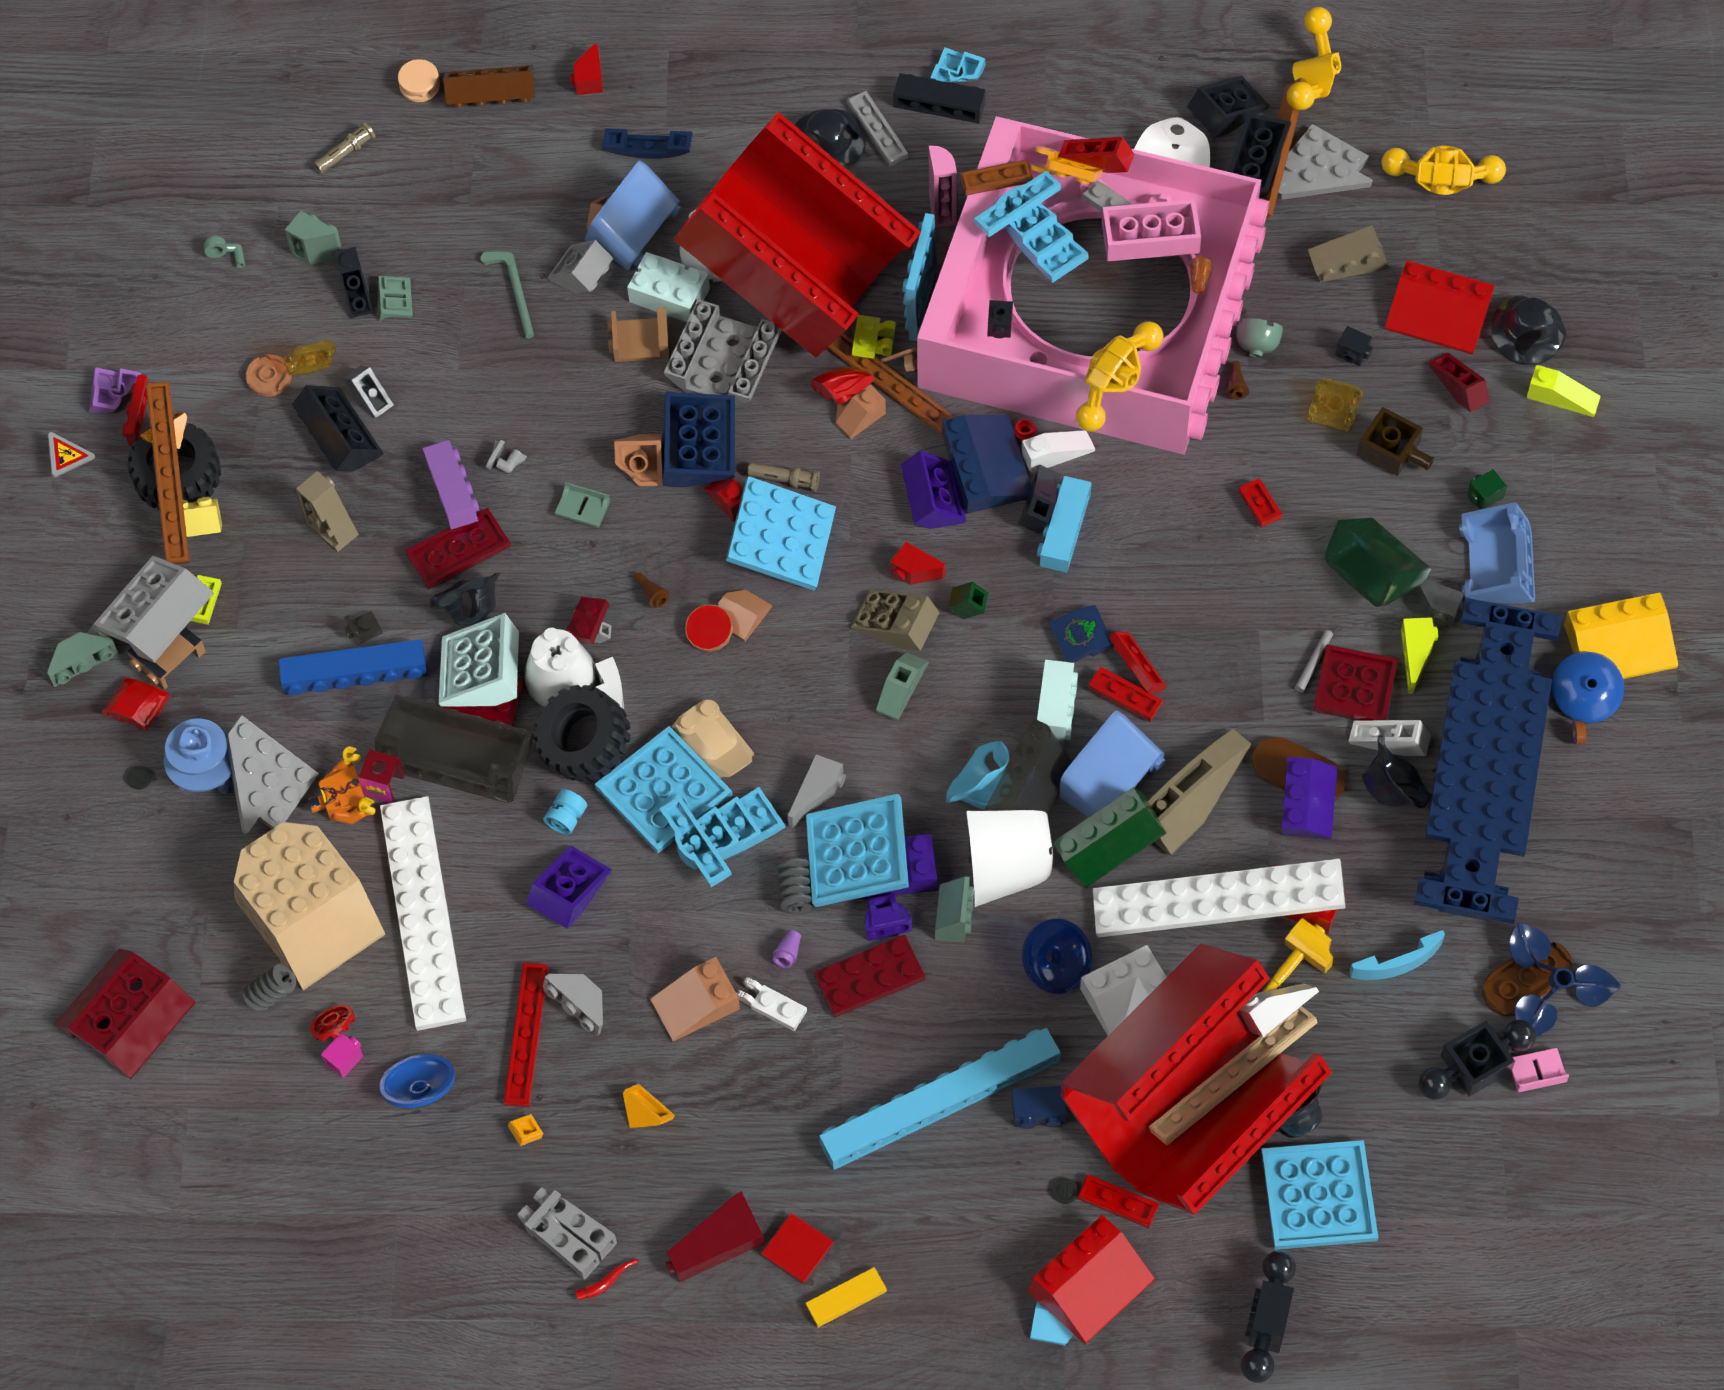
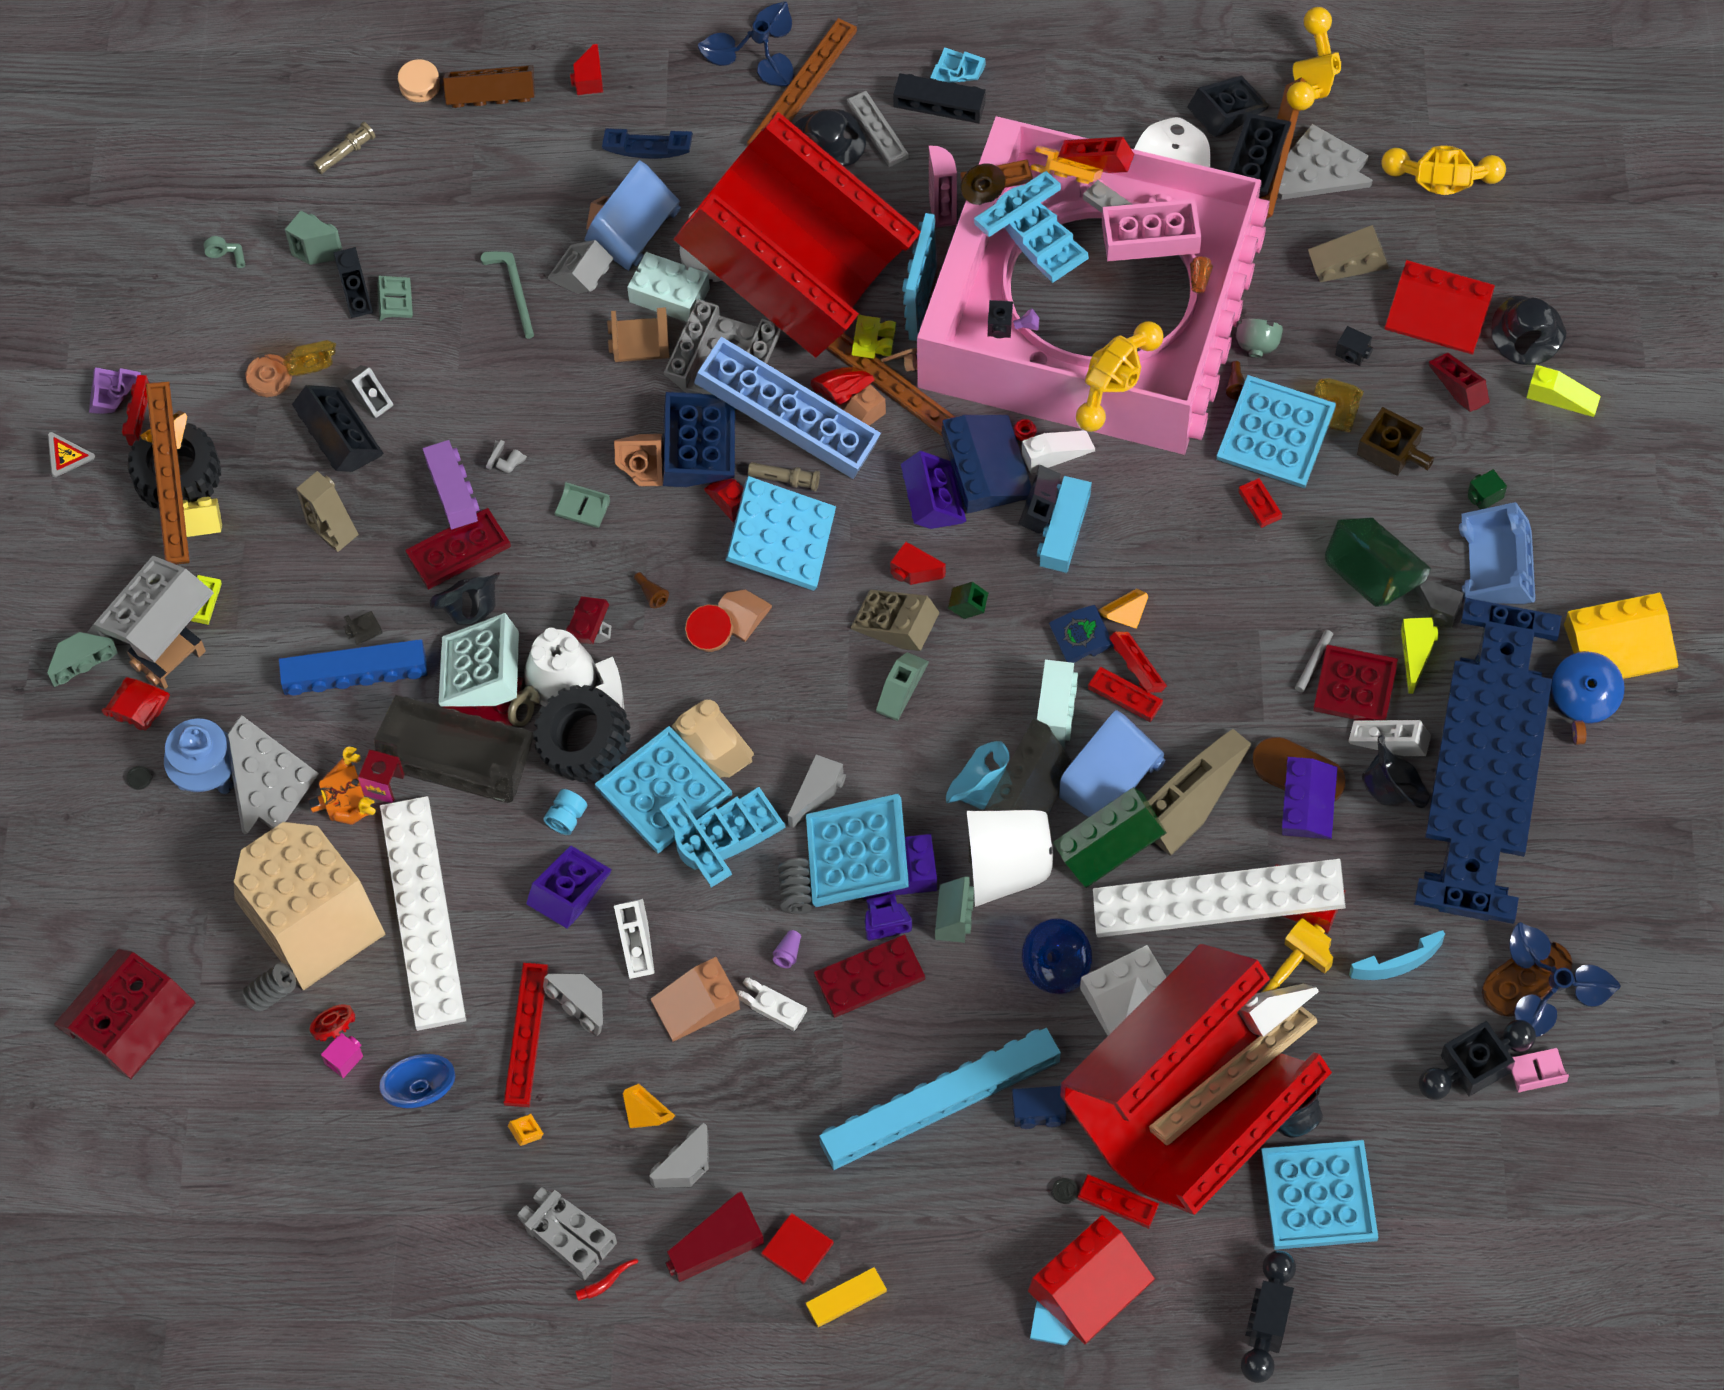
none -> dark tan piece [508,686,540,727]
none -> white slope [614,899,654,979]
none -> light grey slope [649,1123,709,1188]
none -> light blue brick [694,337,881,479]
none -> dark blue plant [698,1,794,86]
none -> dark orange tile [747,18,857,146]
none -> dark brown dish [960,163,1006,205]
none -> medium lavender rock [1013,308,1039,330]
none -> light orange slope [1098,589,1148,629]
none -> medium azure plate [1217,375,1336,488]

